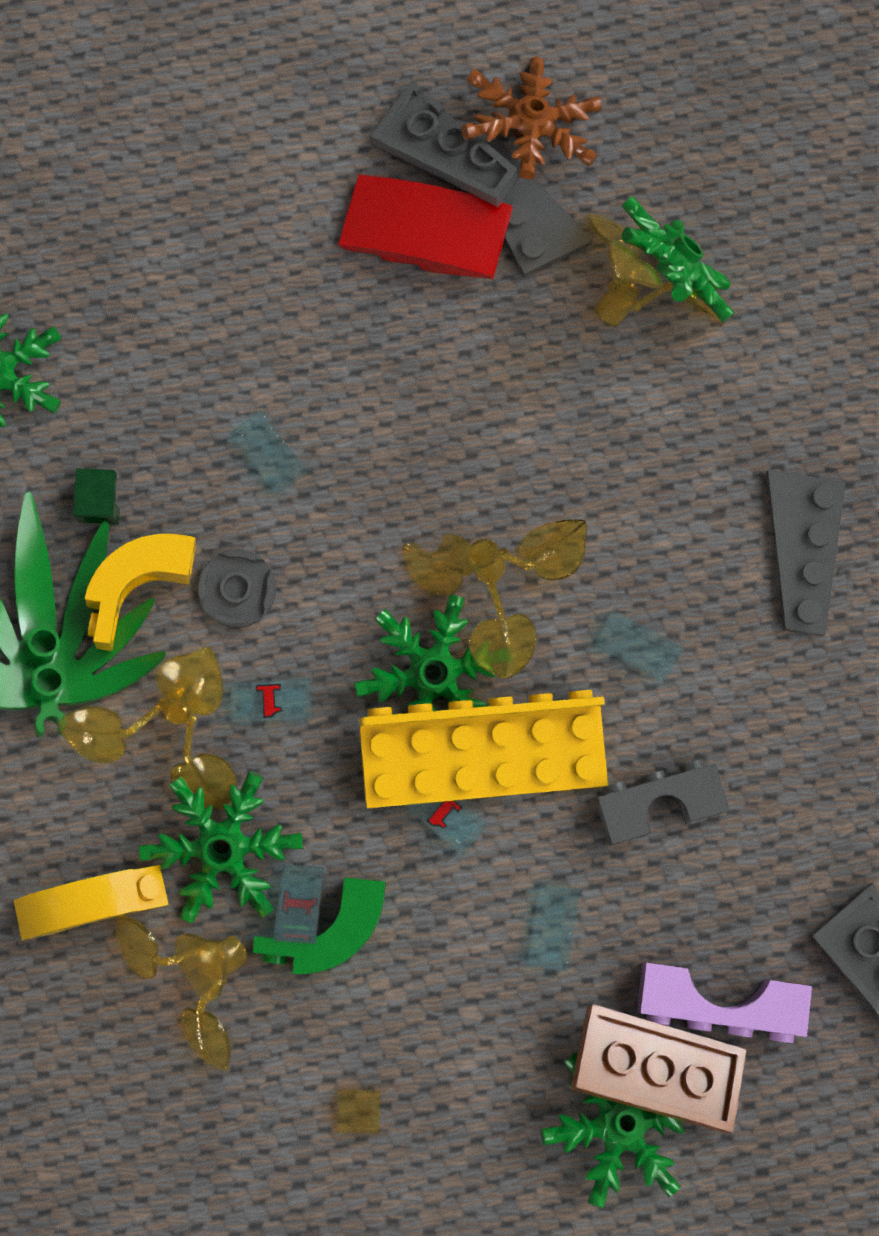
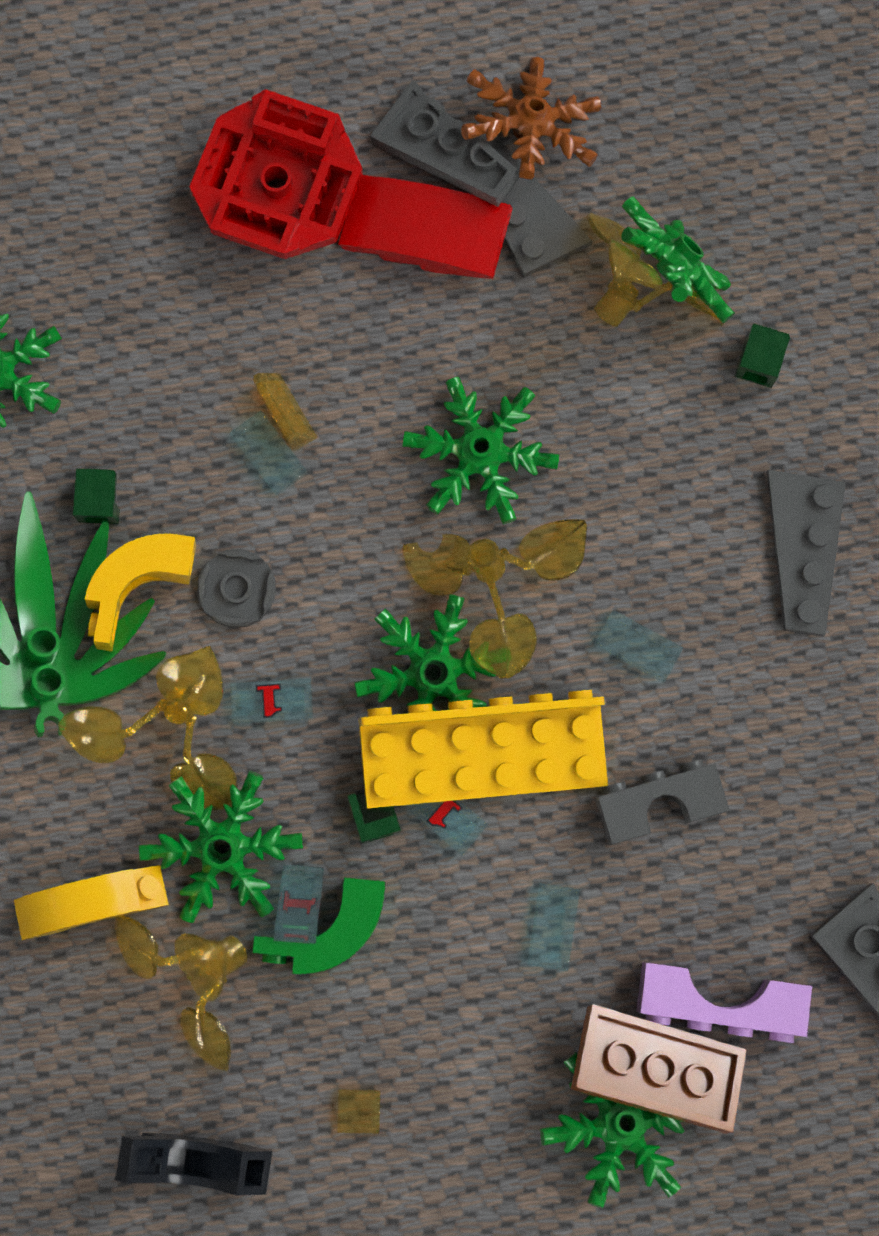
none -> black arch [115,1133,272,1196]
none -> red piece [189,89,363,259]
none -> clear yellow slope [253,373,317,451]
none -> dark green panel [347,793,401,844]
none -> green piece [403,377,559,525]
none -> dark green panel [734,323,790,388]

